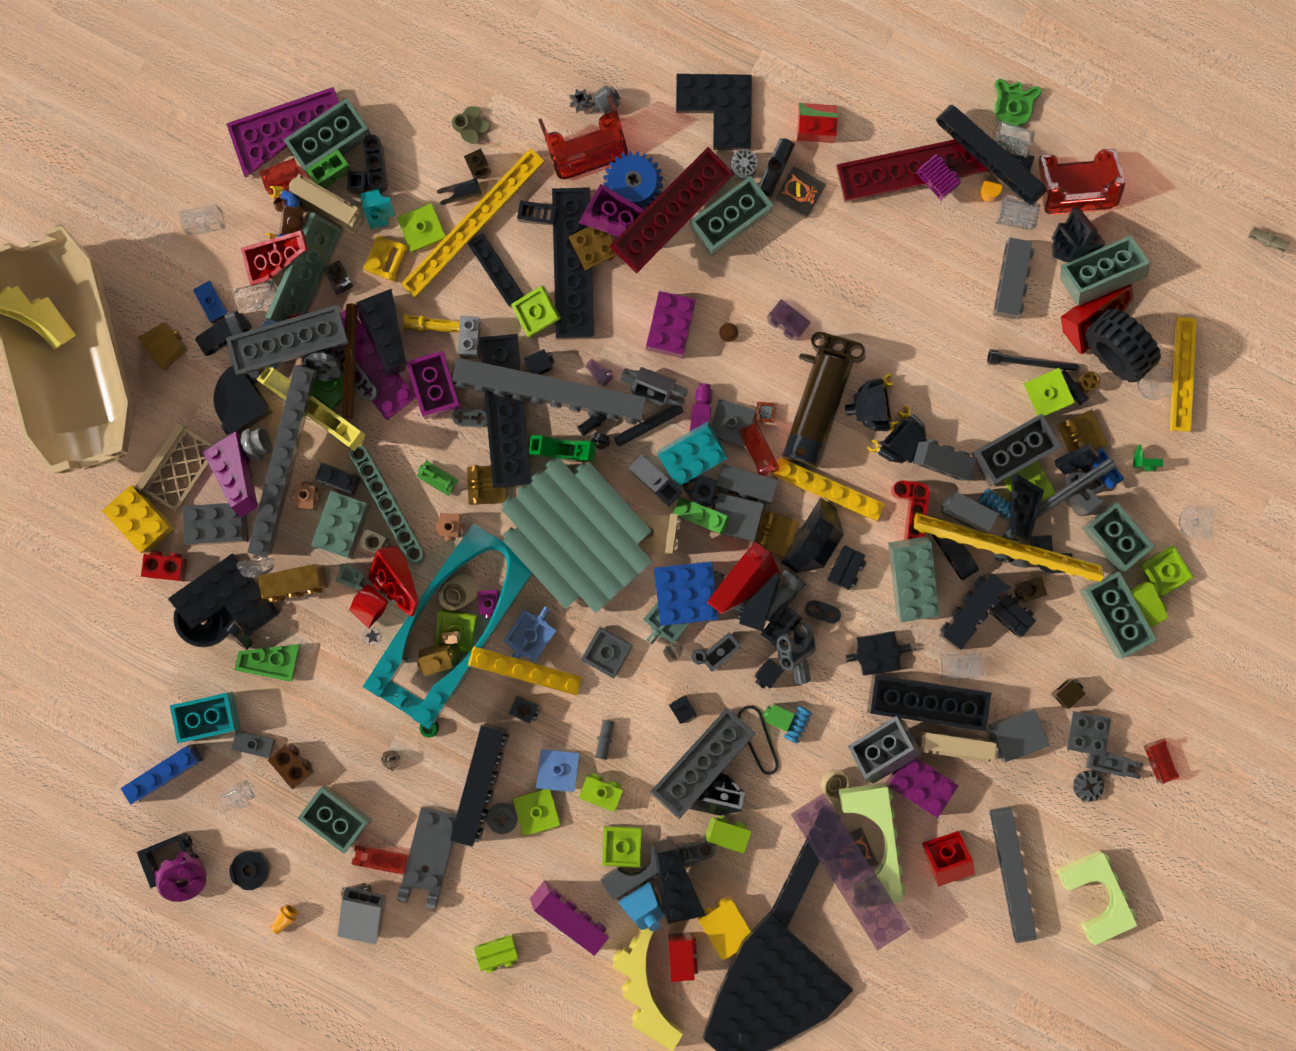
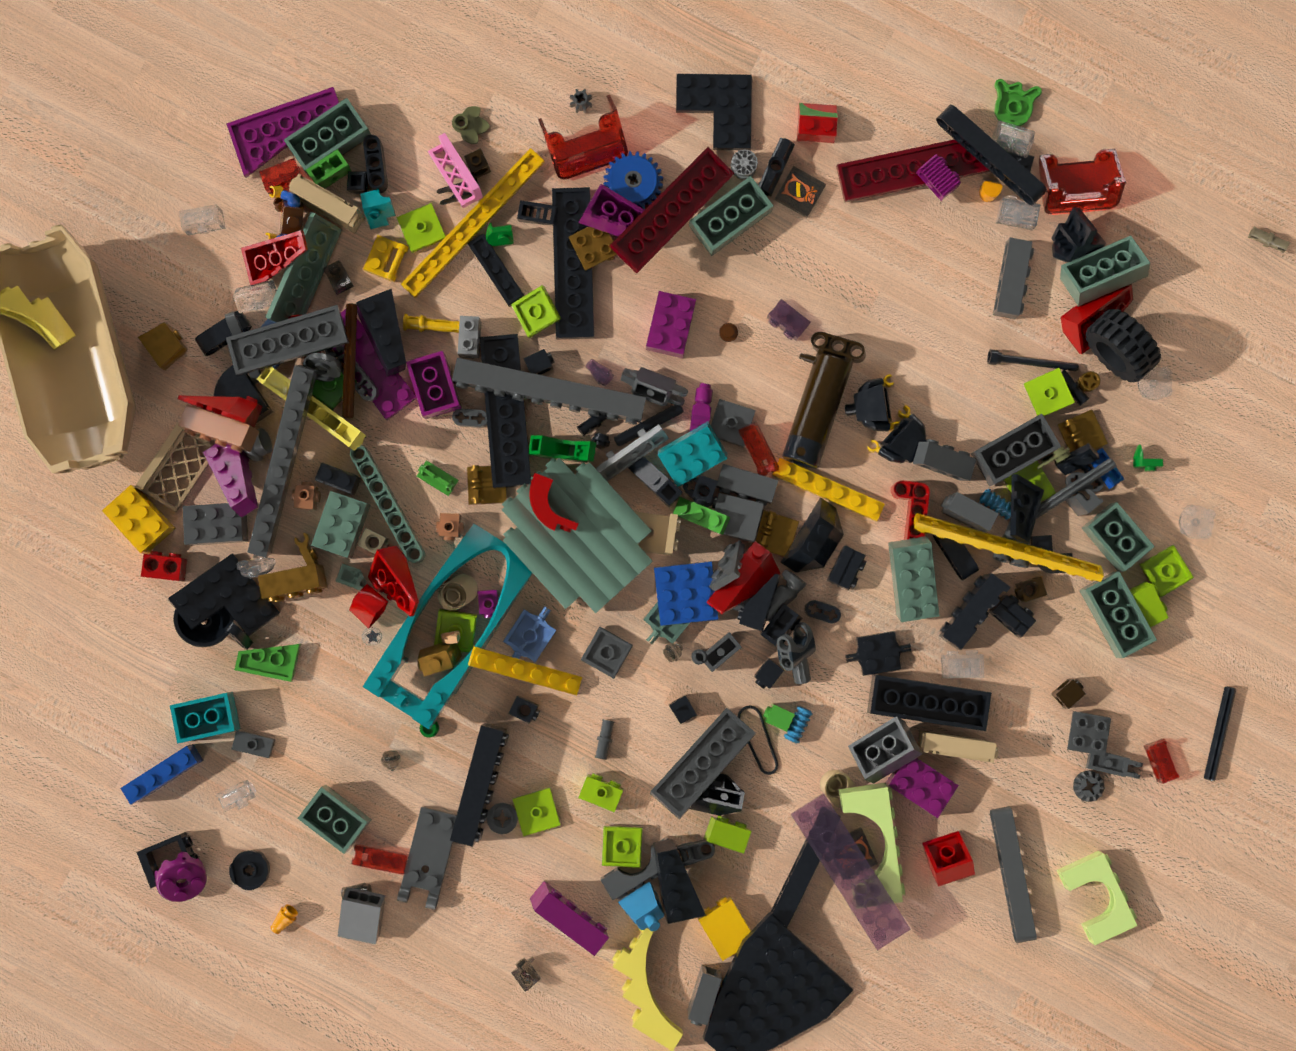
blue plate [193,281,228,324] -> none
reddish brown brick [268,743,314,790] -> none
lime brick [474,934,520,973] -> none
medium blue plate [536,749,579,793] -> none
dark grey head [592,85,621,114] -> none
red brick [668,933,698,982] -> none
tile [755,402,776,424] -> none
dark grey brick [987,708,1049,762] -> none
yellow plate [1169,317,1197,432] -> none
none -> red wedge [177,395,263,428]
none -> nougat brick [178,404,259,453]
none -> pearl gold plate [294,533,319,565]
none -> bright pink fence [428,133,483,208]
none -> green plate [486,222,514,246]
none -> clear smoke bracket [511,956,541,992]
none -> red arch [529,473,579,533]
none -> light grey hinge [596,424,669,481]
none -> dark grey brick [687,964,722,1026]
none -> dark grey wing [709,540,745,591]
none -> olive plate [1038,446,1071,469]
none -> black axle [1204,686,1236,781]

